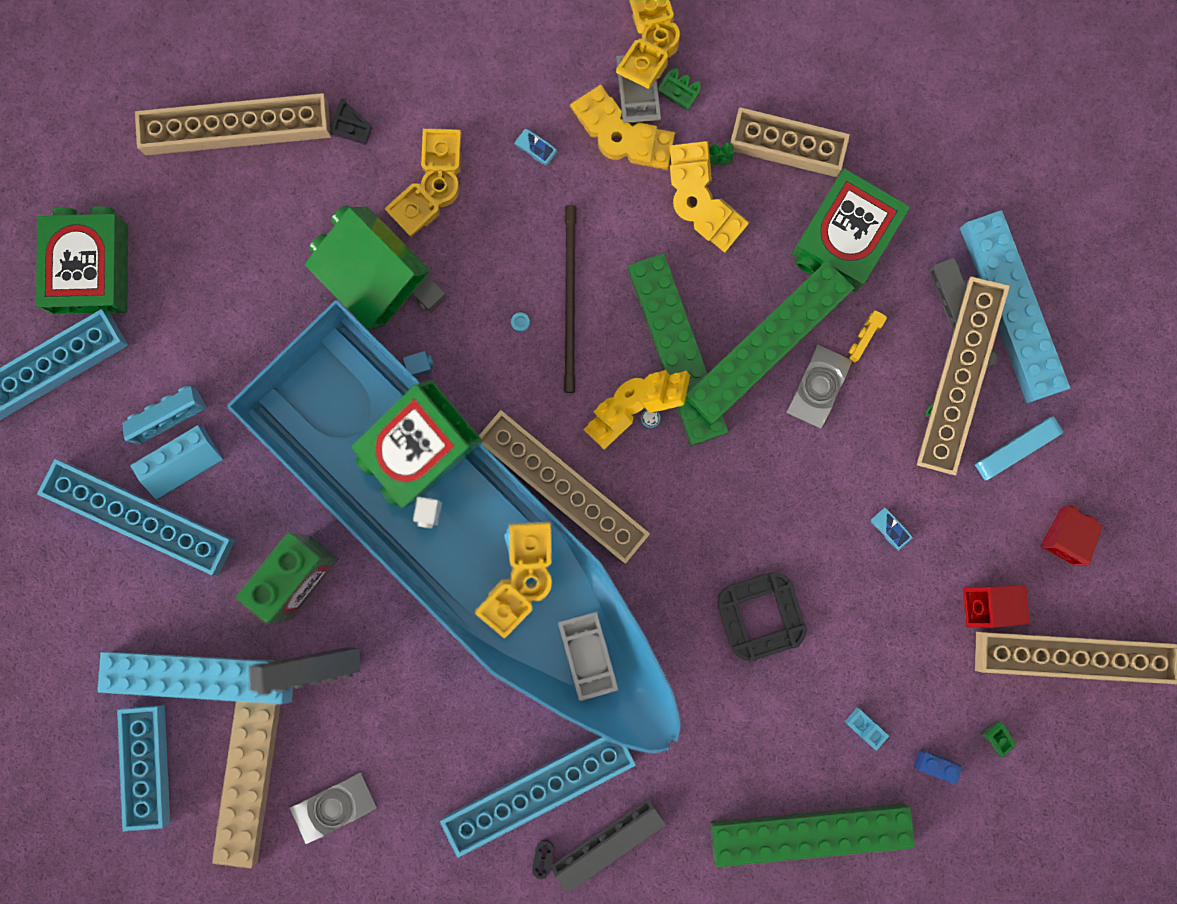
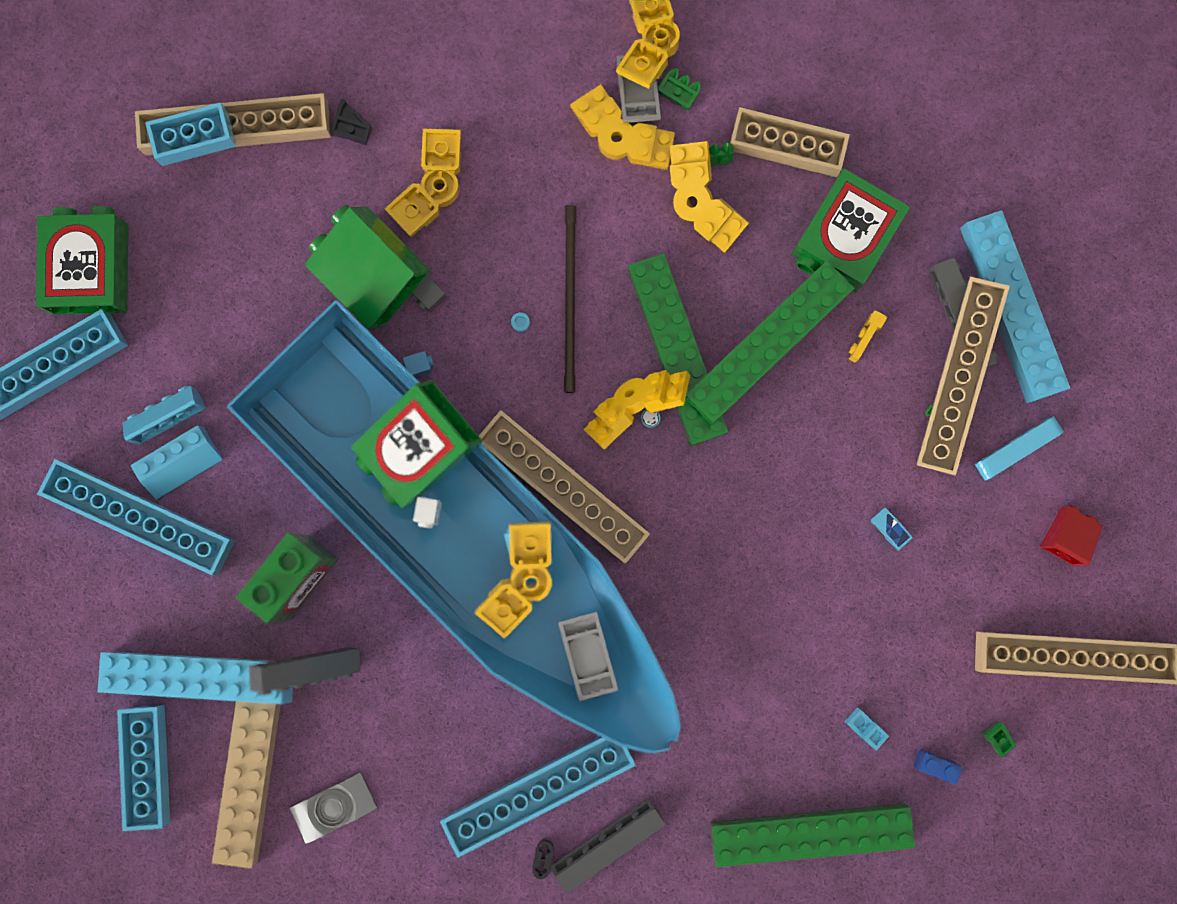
slope [515,129,558,166] -> none
black plate [717,573,807,661] -> none
light grey slope [786,345,852,429] -> none
red slope [963,585,1030,627] -> none
none -> medium azure brick [145,102,236,166]

